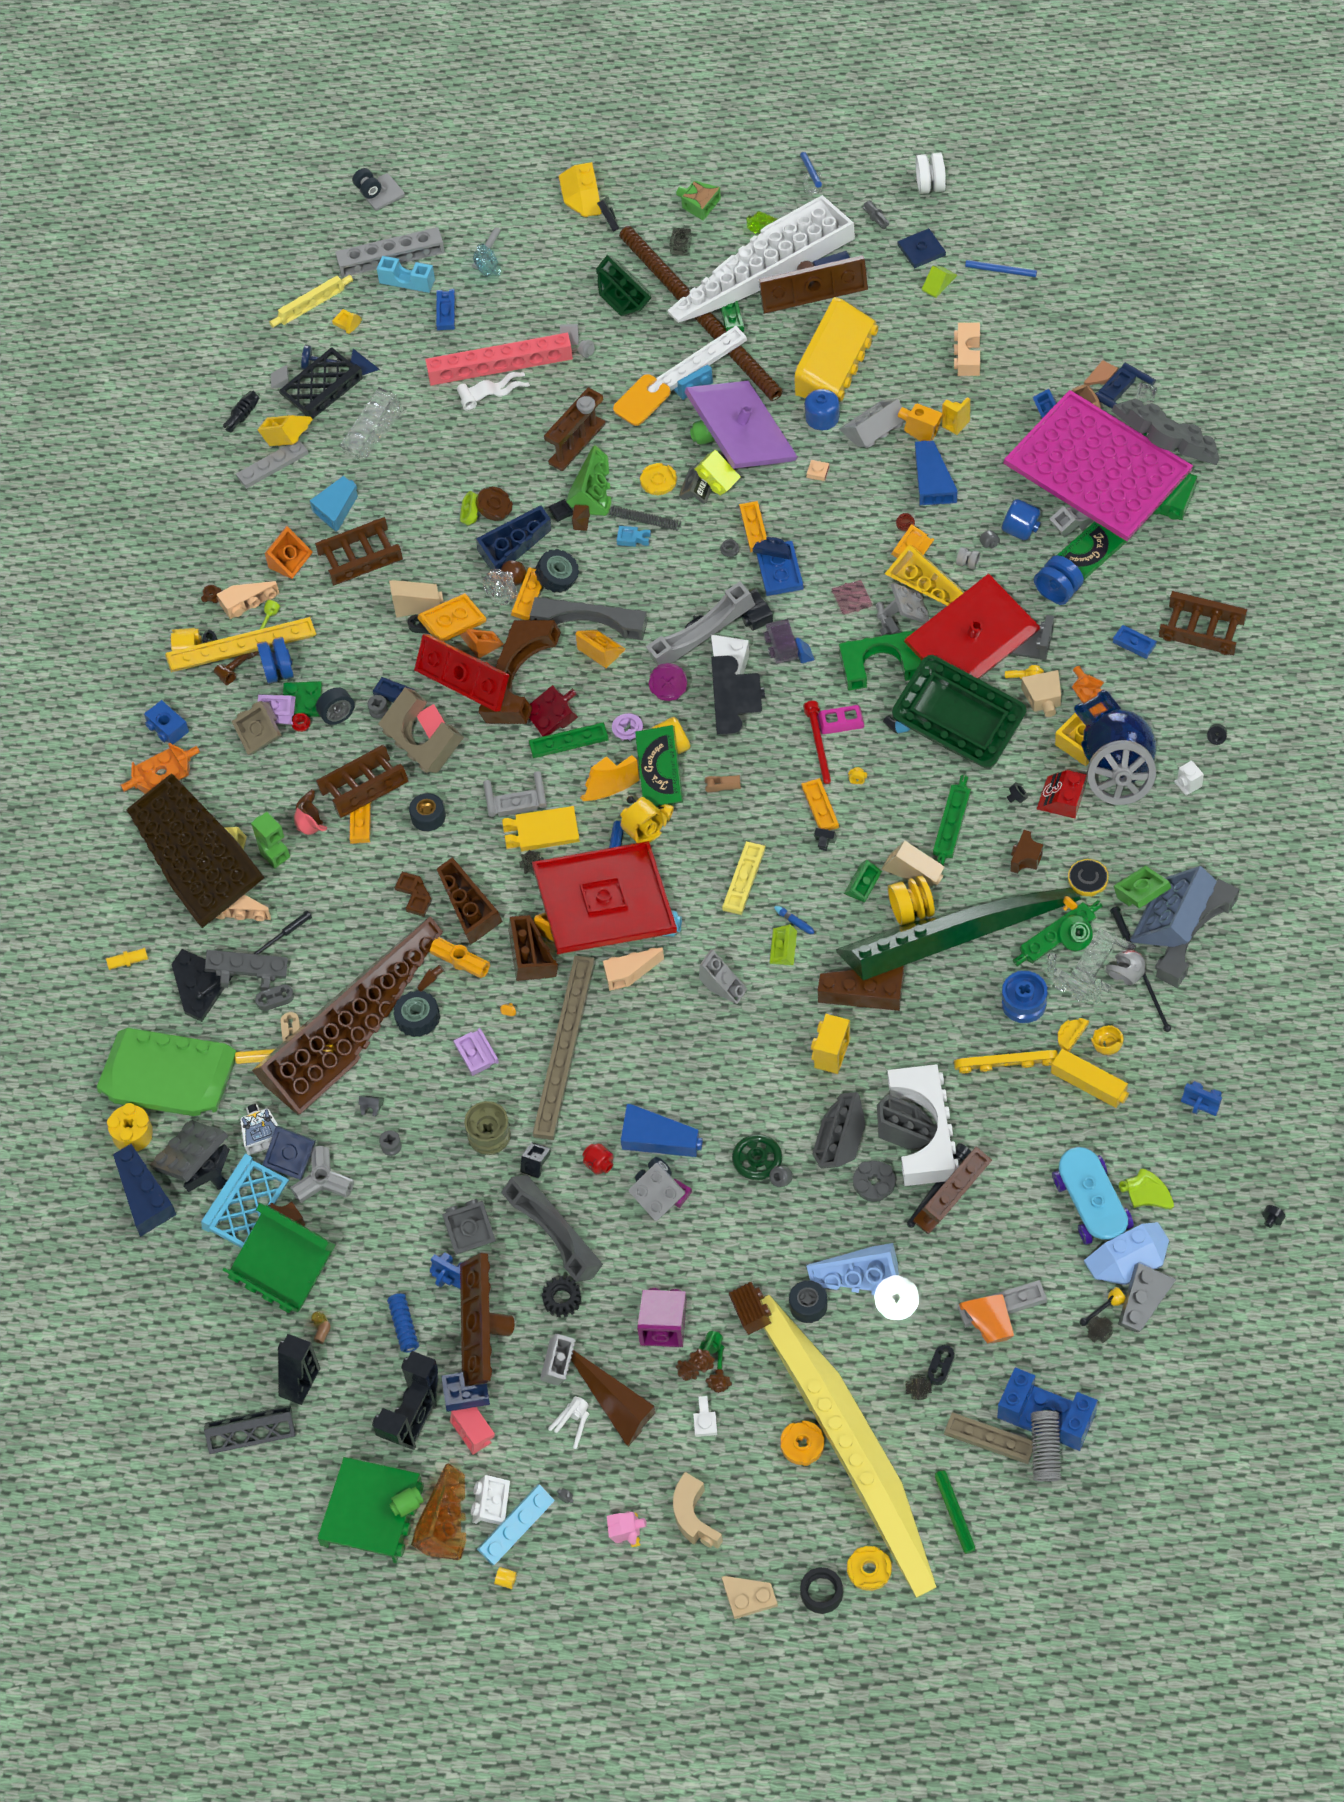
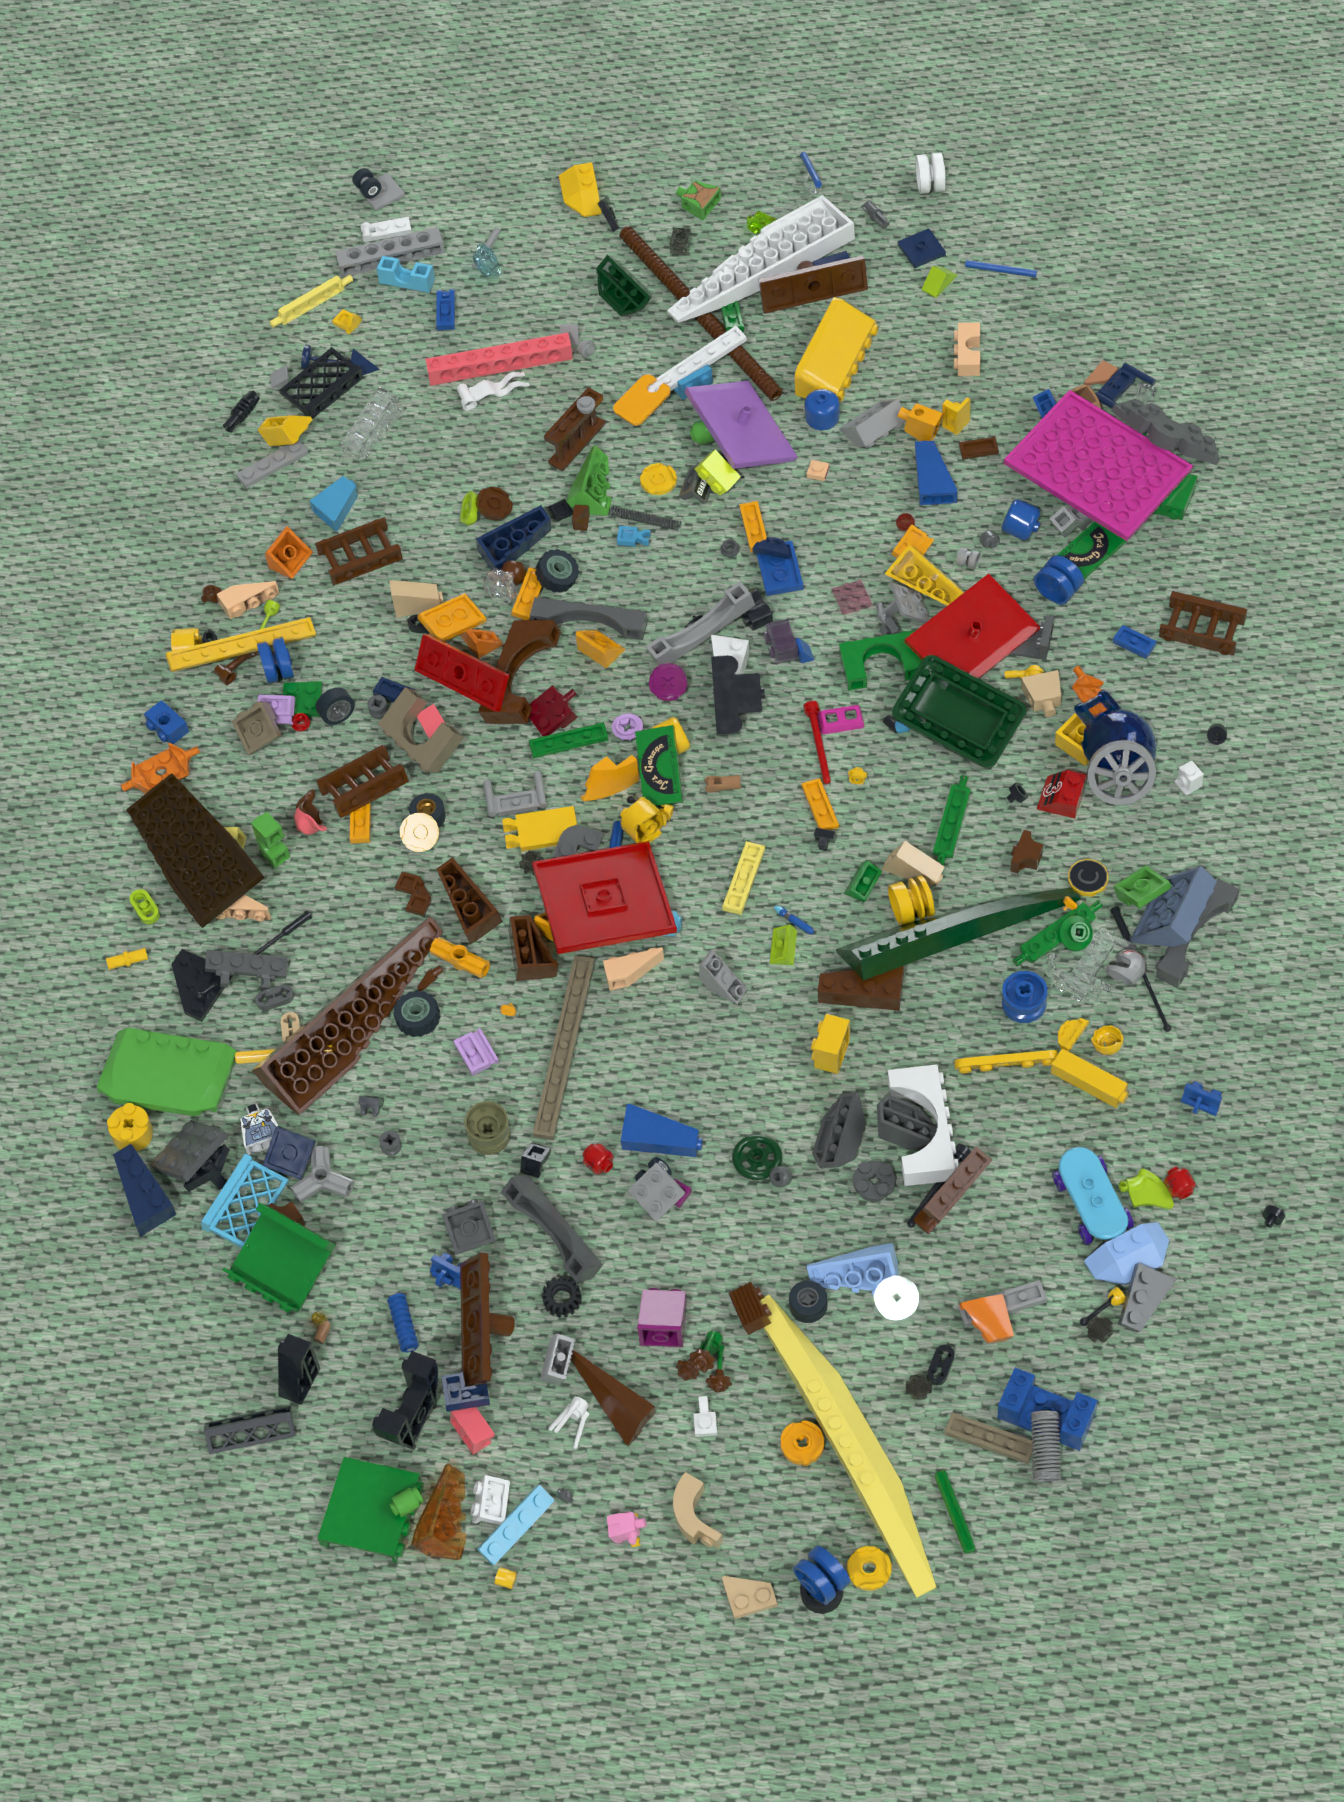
none -> lime plate [129,889,160,924]
none -> white plate [360,217,412,242]
none -> tile [400,813,439,852]
none -> dark grey plate [553,825,603,858]
none -> blue wheel [793,1545,850,1605]
none -> reddish brown tile [959,437,999,460]
none -> red head [1164,1167,1196,1200]

